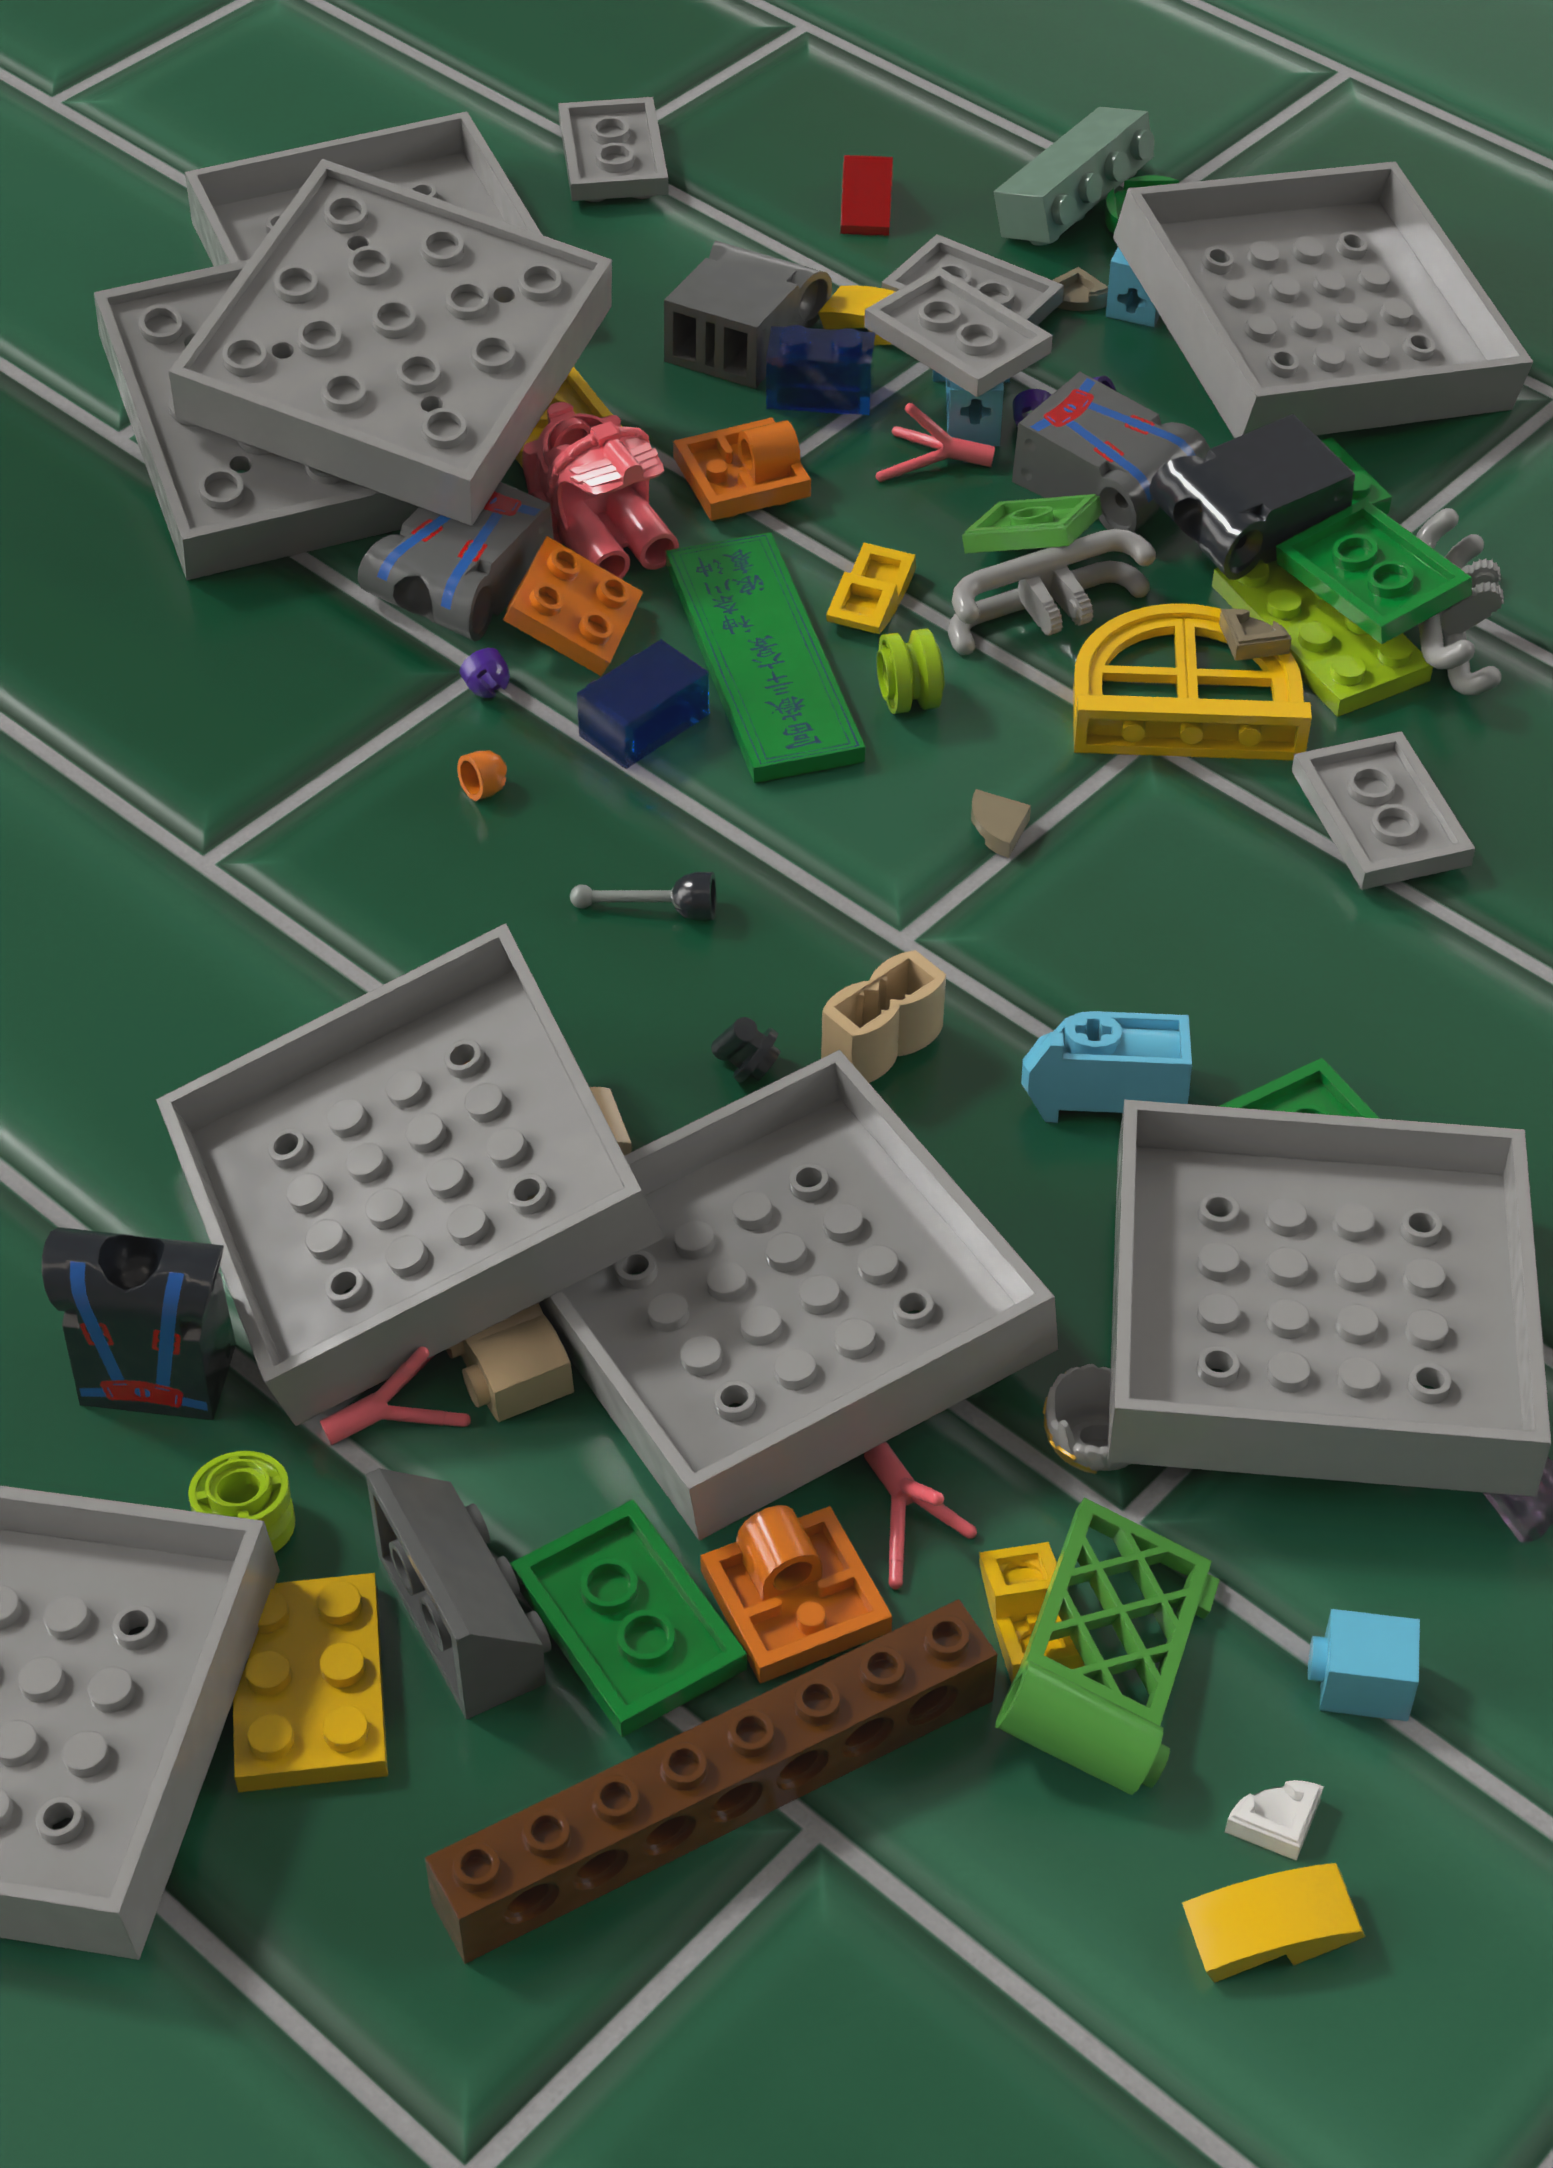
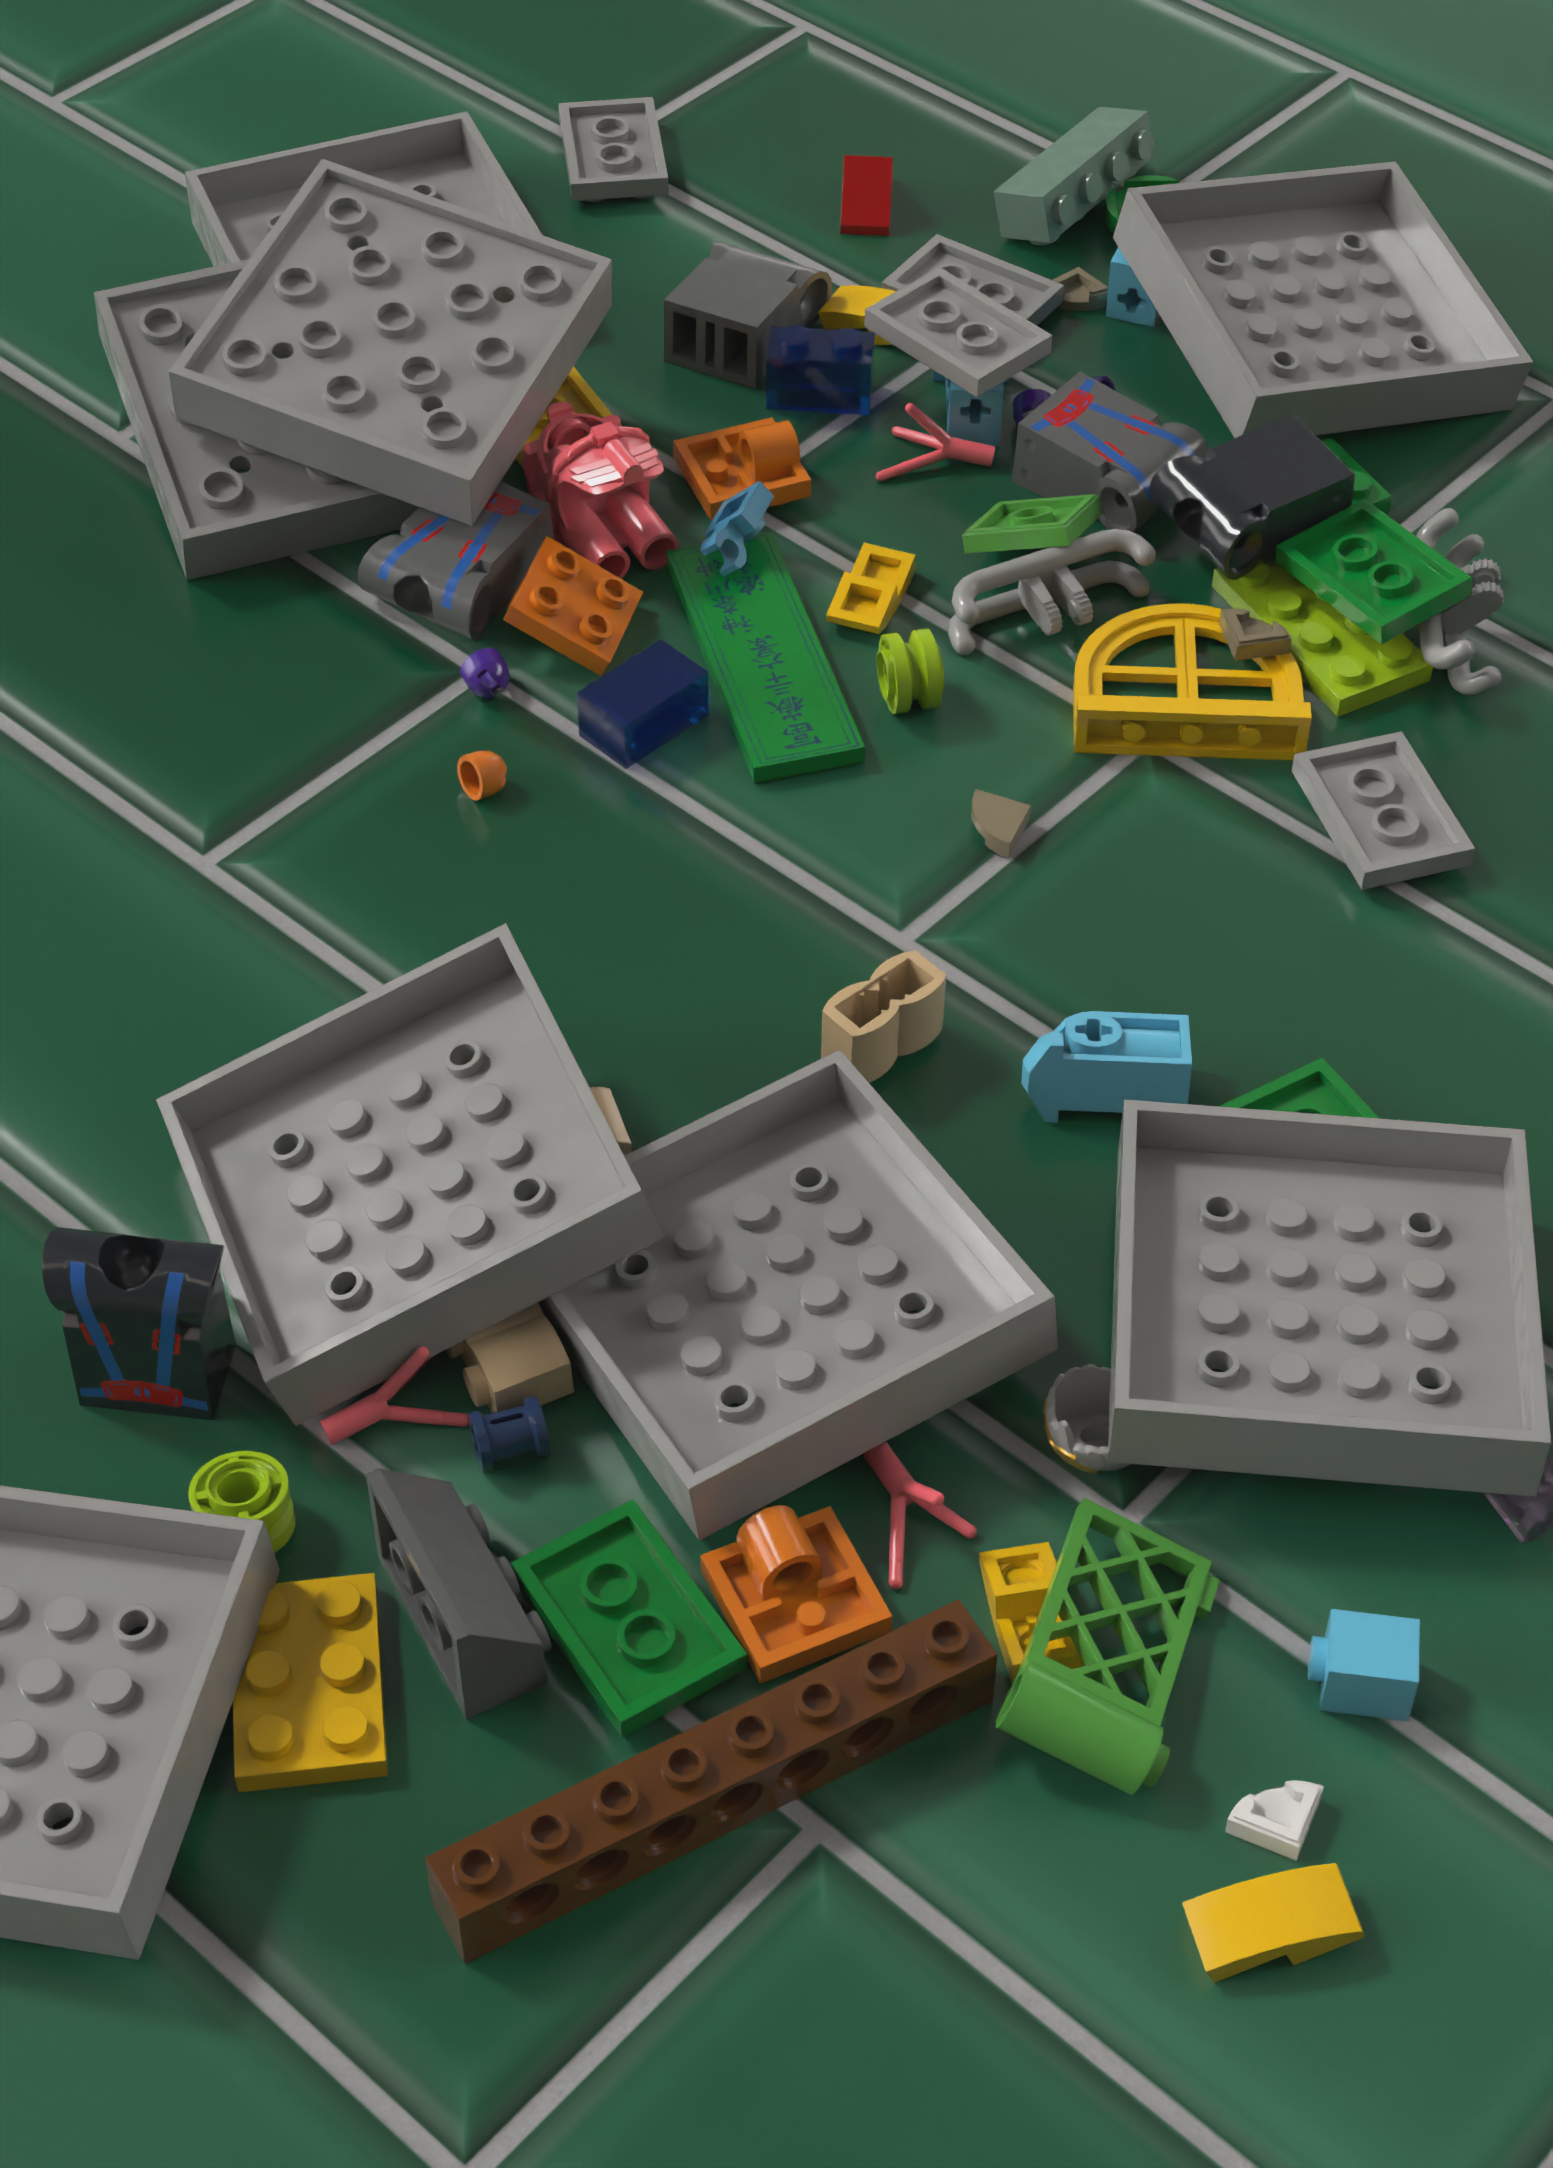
hinge [570,872,717,920] -> none
black plate [711,1017,781,1083] -> none
none -> dark blue bush [467,1395,551,1472]
none -> dark azure plate [700,481,774,577]

